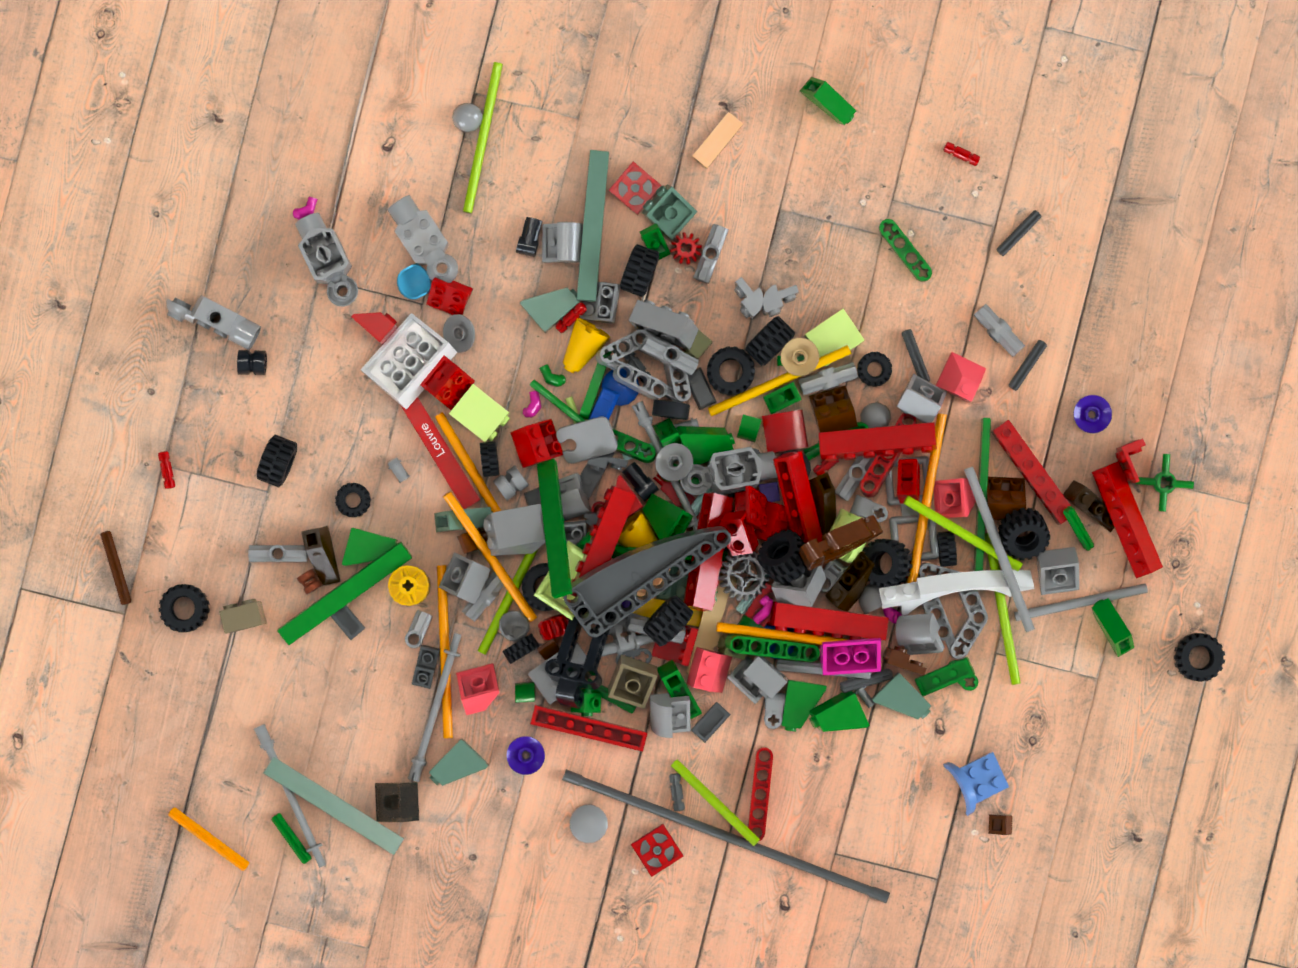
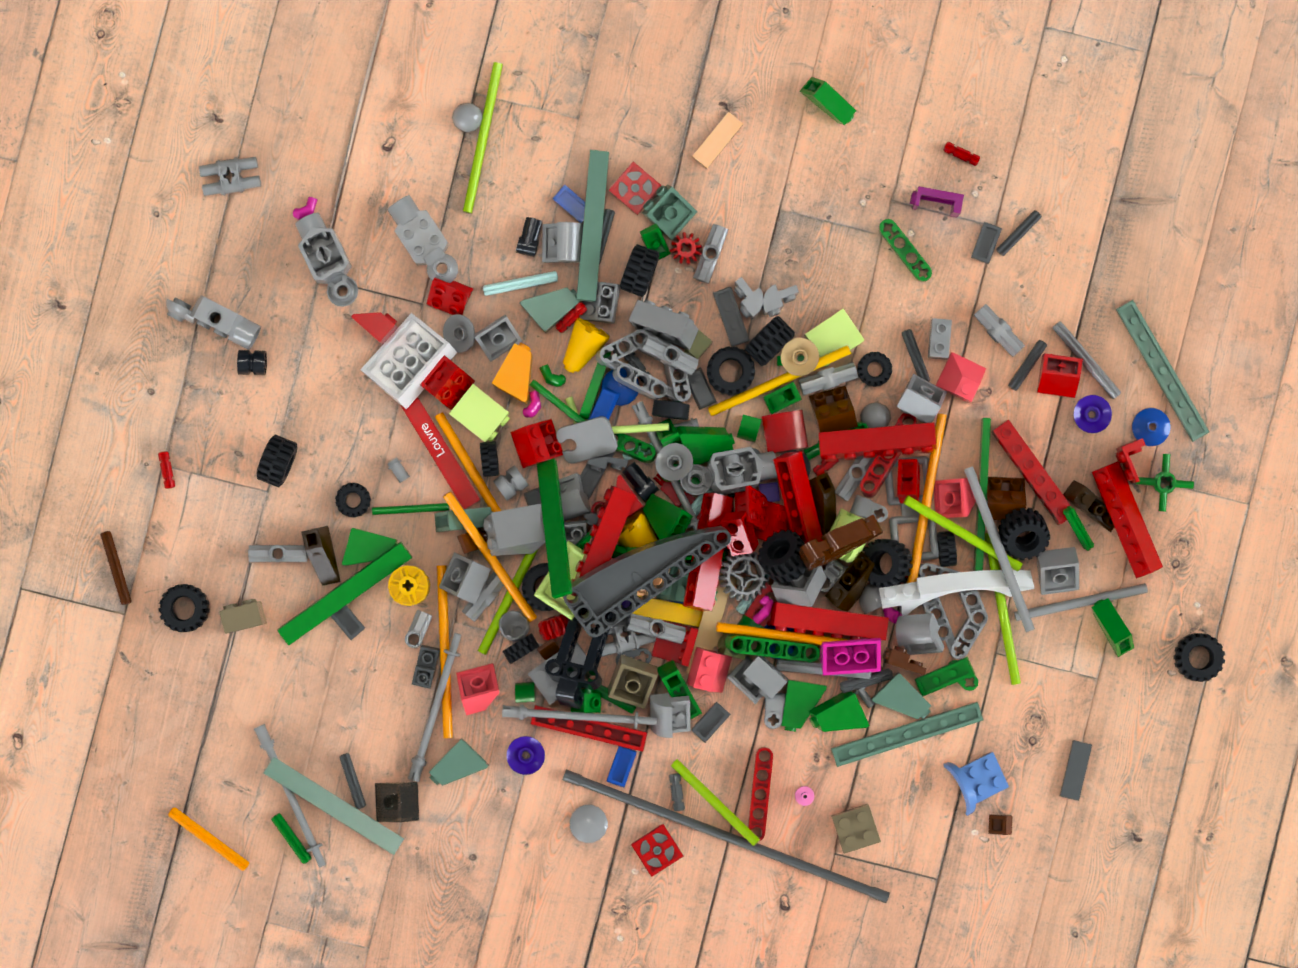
copper wheel [297,569,323,595] -> none
medium azure helmet [397,264,432,299] -> none
black tyre [643,595,693,647] -> none
none -> light grey pin [199,157,261,196]
none -> dark grey axle [339,753,366,809]
none -> green bar [372,503,449,515]
none -> light grey slope [473,314,522,362]
none -> light aqua axle [483,271,558,296]
none -> light orange slope [492,342,533,405]
none -> light grey bar [502,705,657,729]
none -> blue tile [553,185,585,224]
none -> dark grey axle [599,209,615,264]
none -> blue tile [606,746,637,788]
none -> yellowish green bar [612,423,669,434]
none -> dark grey tile [713,287,750,347]
none -> bright pink tile [795,786,814,806]
none -> sand green tile [831,702,983,767]
none -> dark tan brick [831,804,881,854]
none -> magenta panel [910,186,964,218]
none -> light grey brick [928,318,952,360]
none -> dark grey tile [971,222,1002,264]
none -> red slope [1037,353,1083,398]
none -> light grey axle [1053,321,1121,399]
none -> dark grey tile [1060,740,1092,801]
none -> sand green tile [1116,300,1210,442]
none -> blue dish [1132,408,1171,446]

